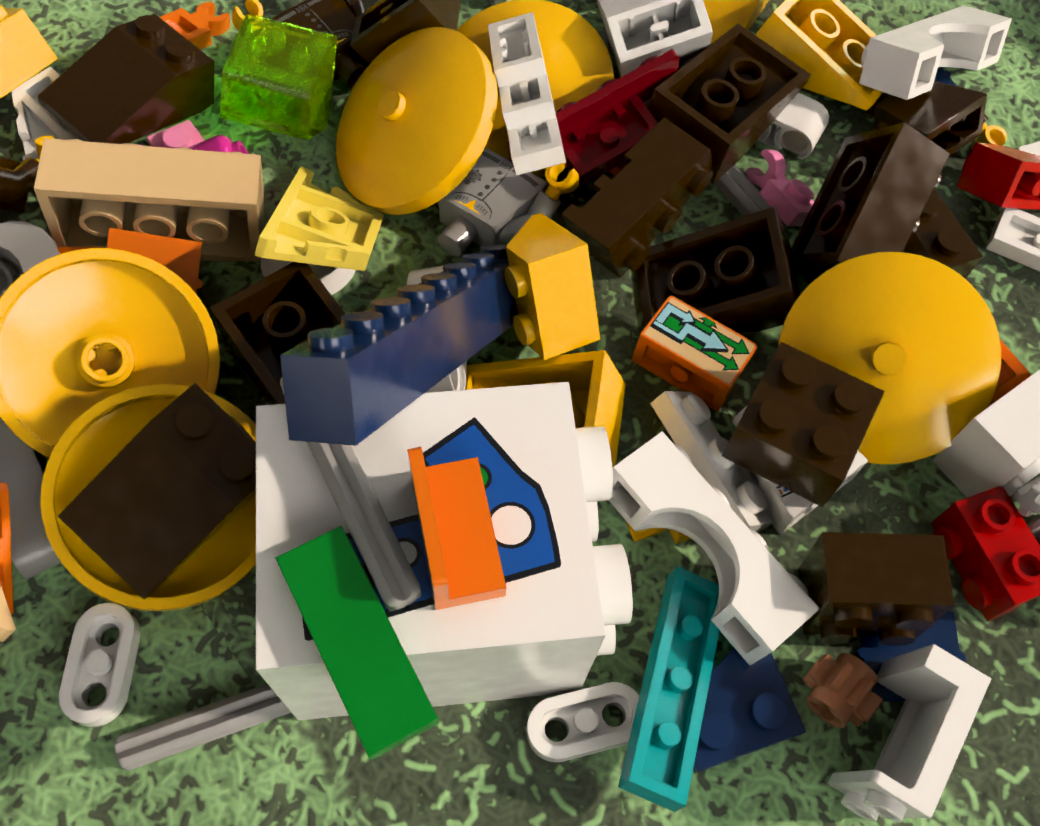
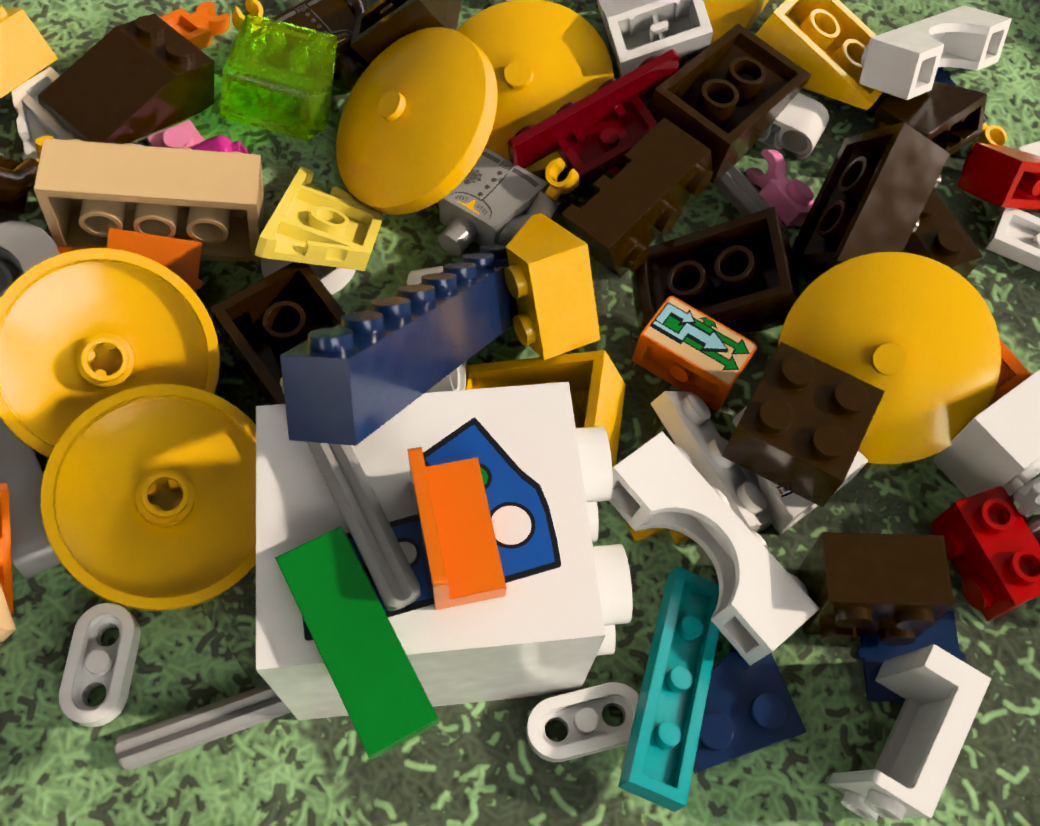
dark brown slope [58,383,256,600] -> none
white slope [488,12,566,175] -> none
nougat gear [803,653,883,728] -> none

